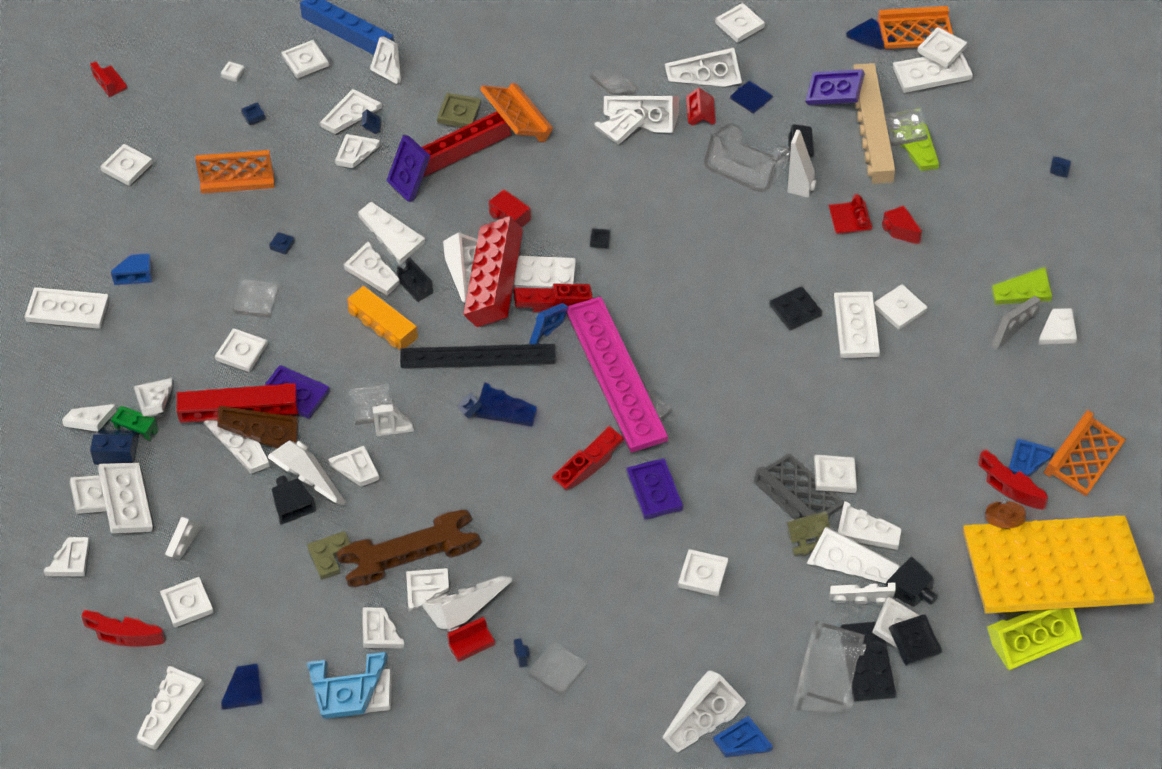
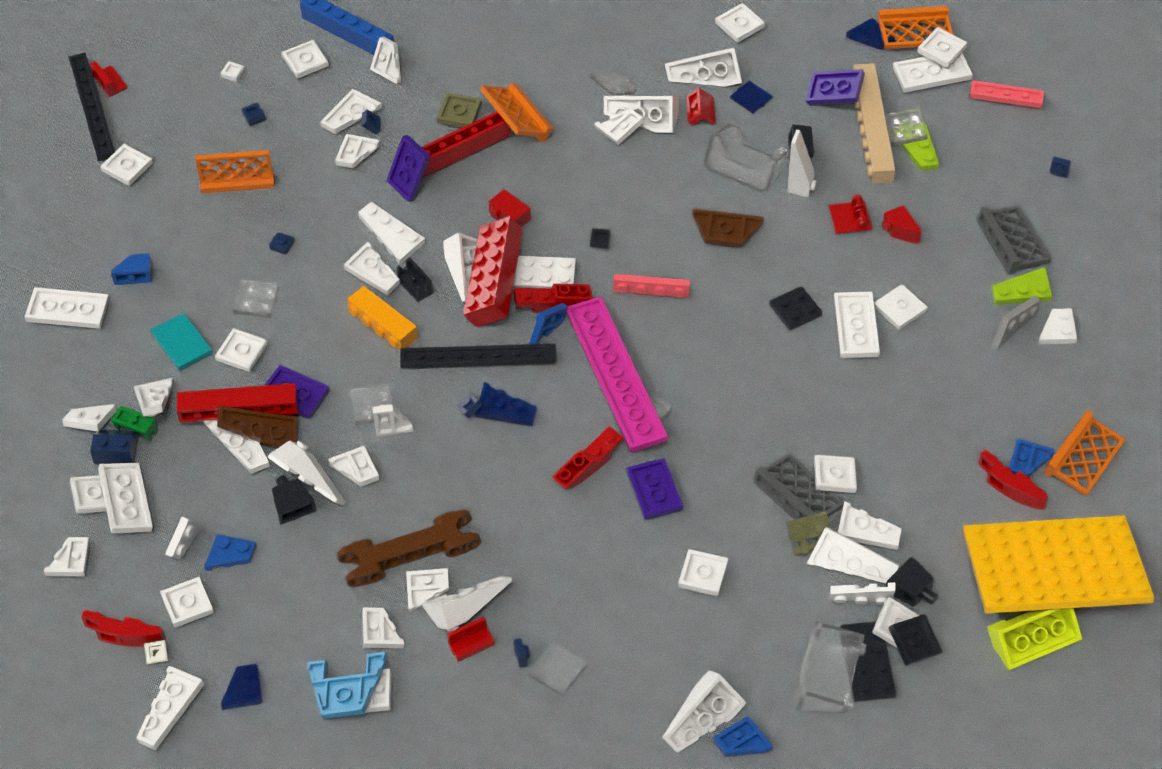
olive plate [306,531,351,580] -> none
dark orange tile [985,501,1026,528] -> none
none -> black plate [68,52,115,161]
none -> tile [144,640,169,665]
none -> teal tile [150,313,213,371]
none -> blue wing [204,534,257,571]
none -> coral plate [613,274,690,298]
none -> reddish brown wing [692,209,764,248]
none -> coral plate [970,80,1044,108]
none -> dark grey fence [976,206,1051,275]

